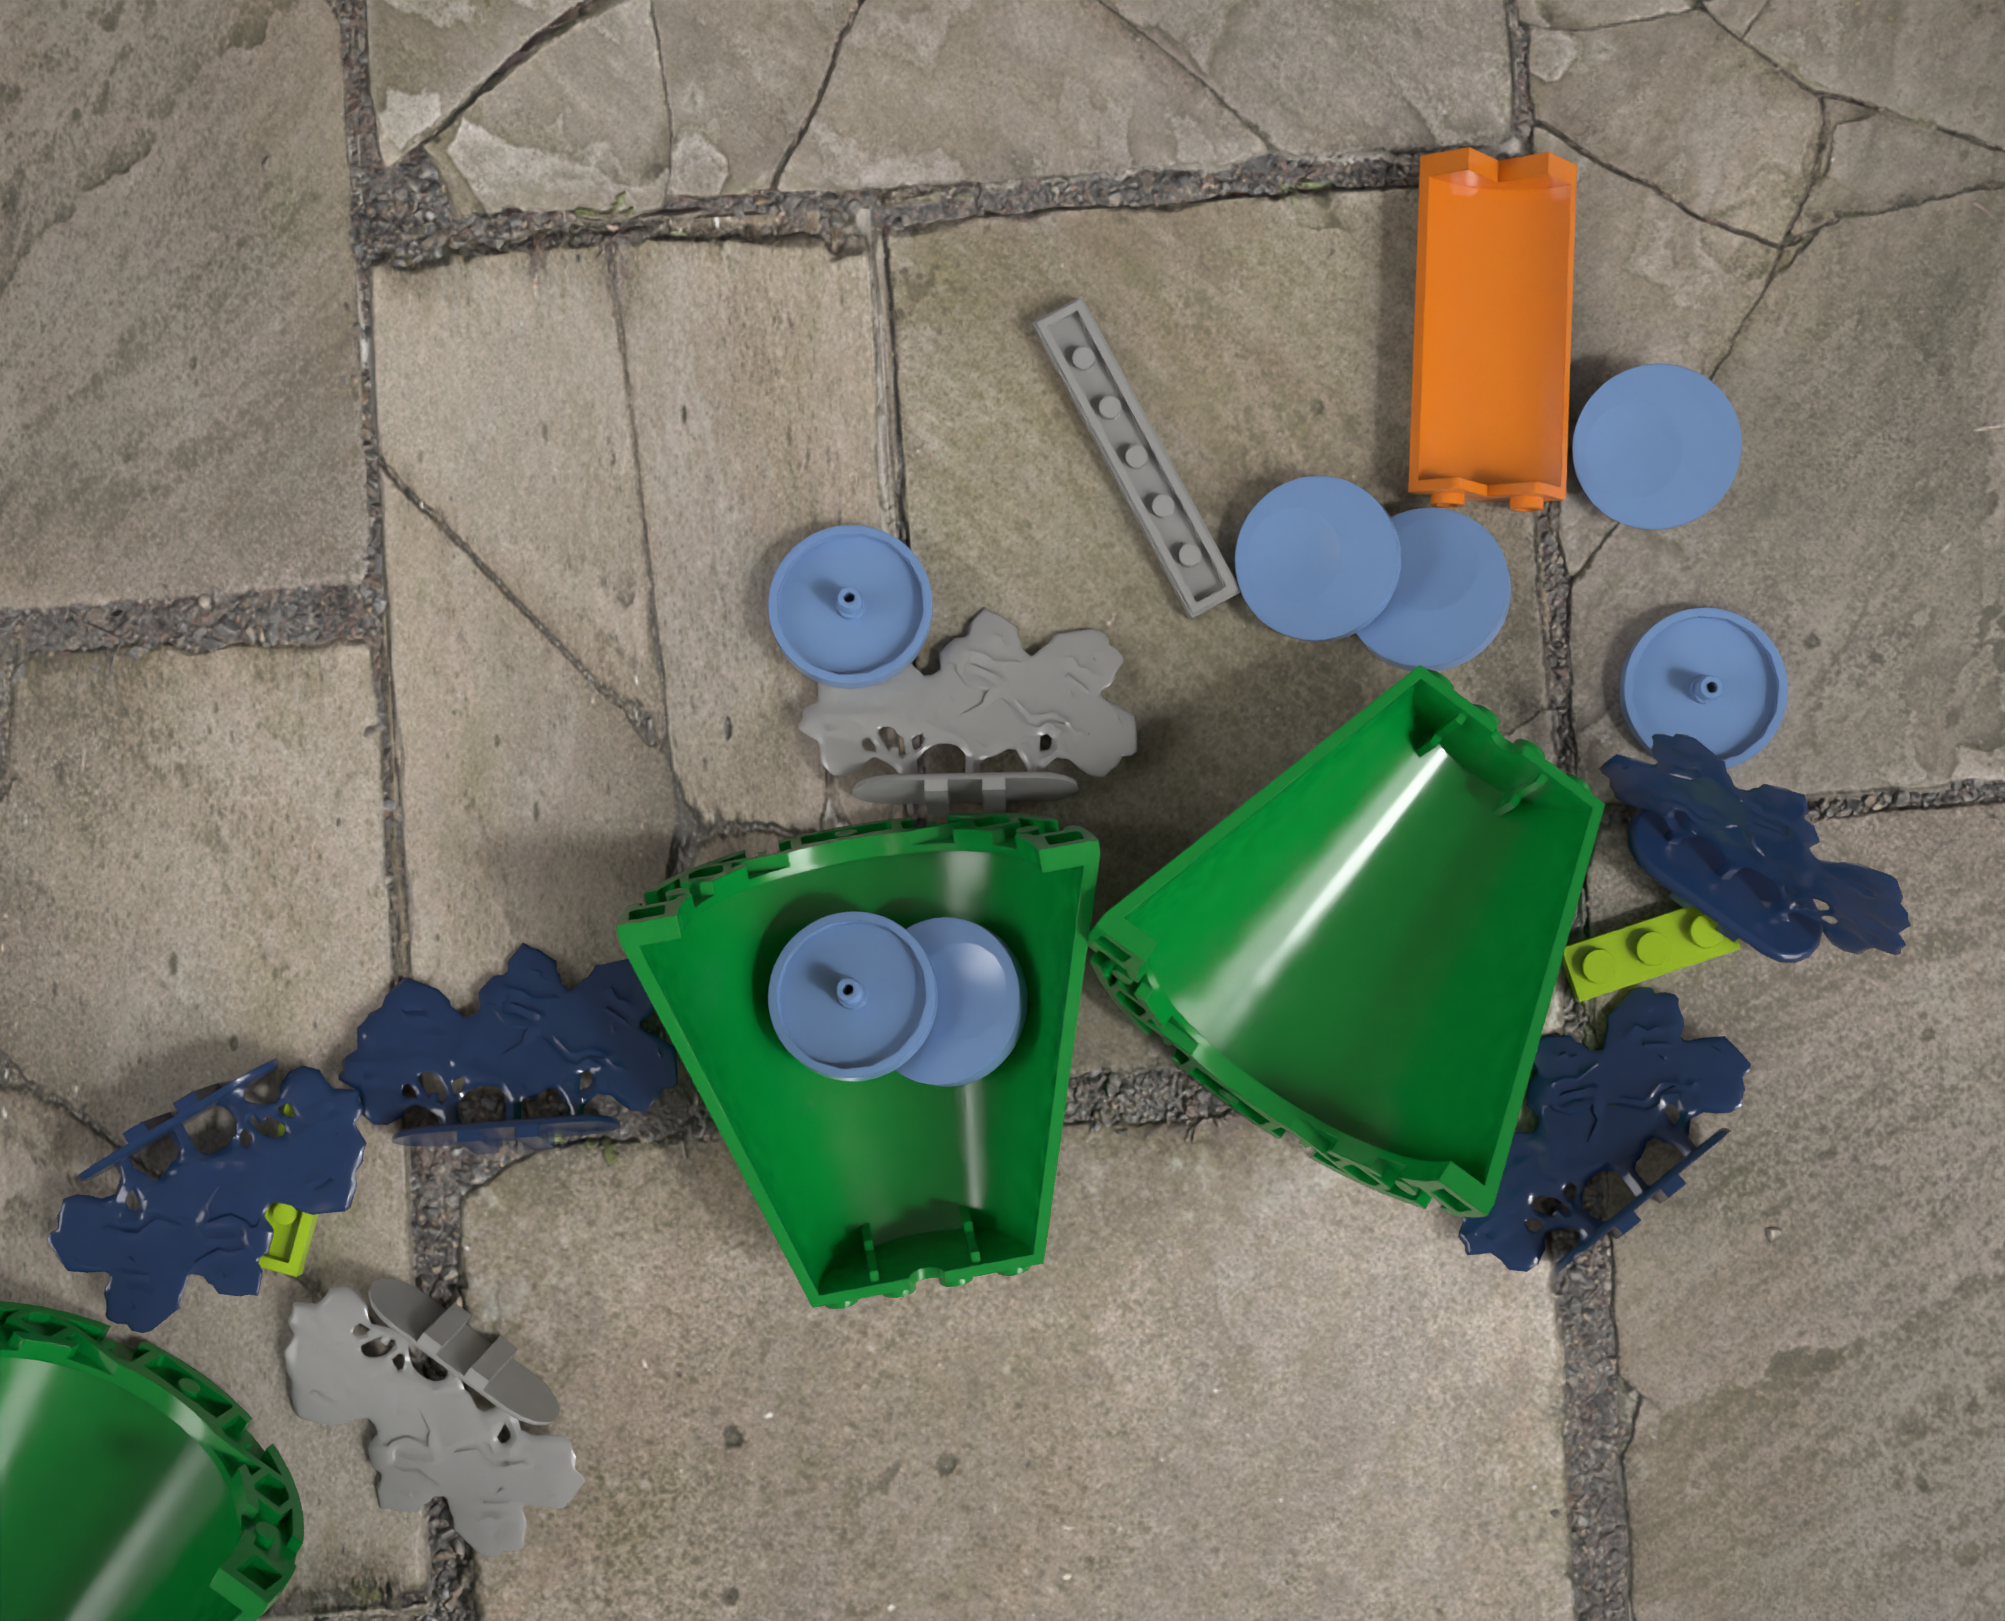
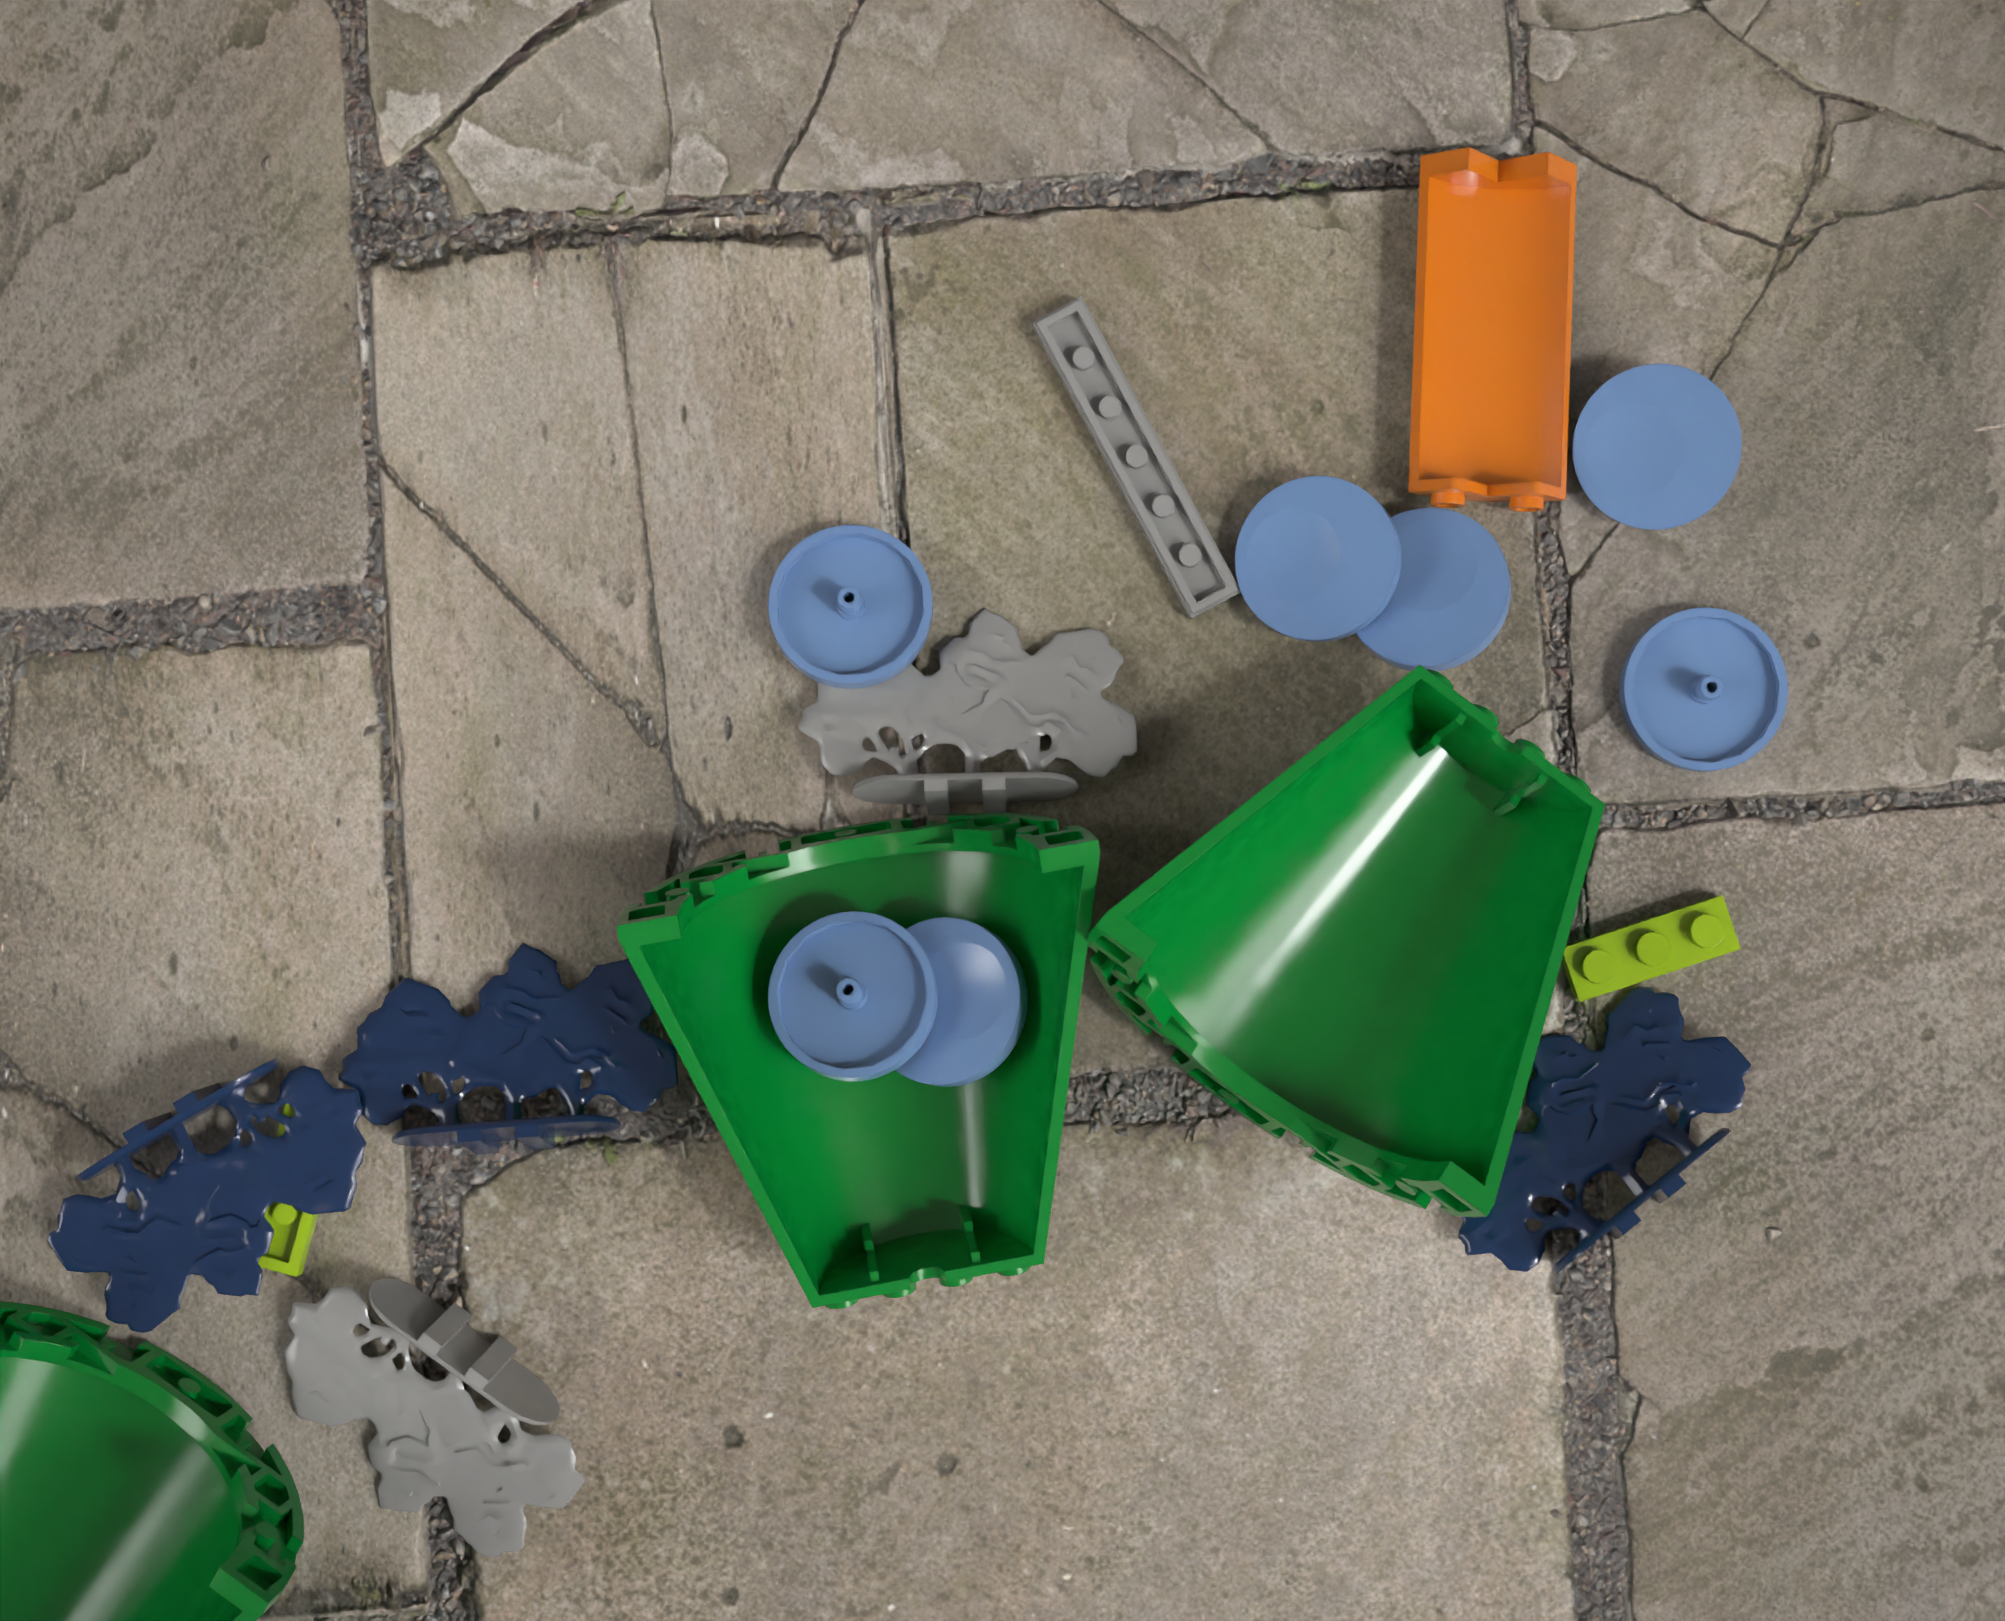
dark blue plant [1599,734,1911,963] -> none

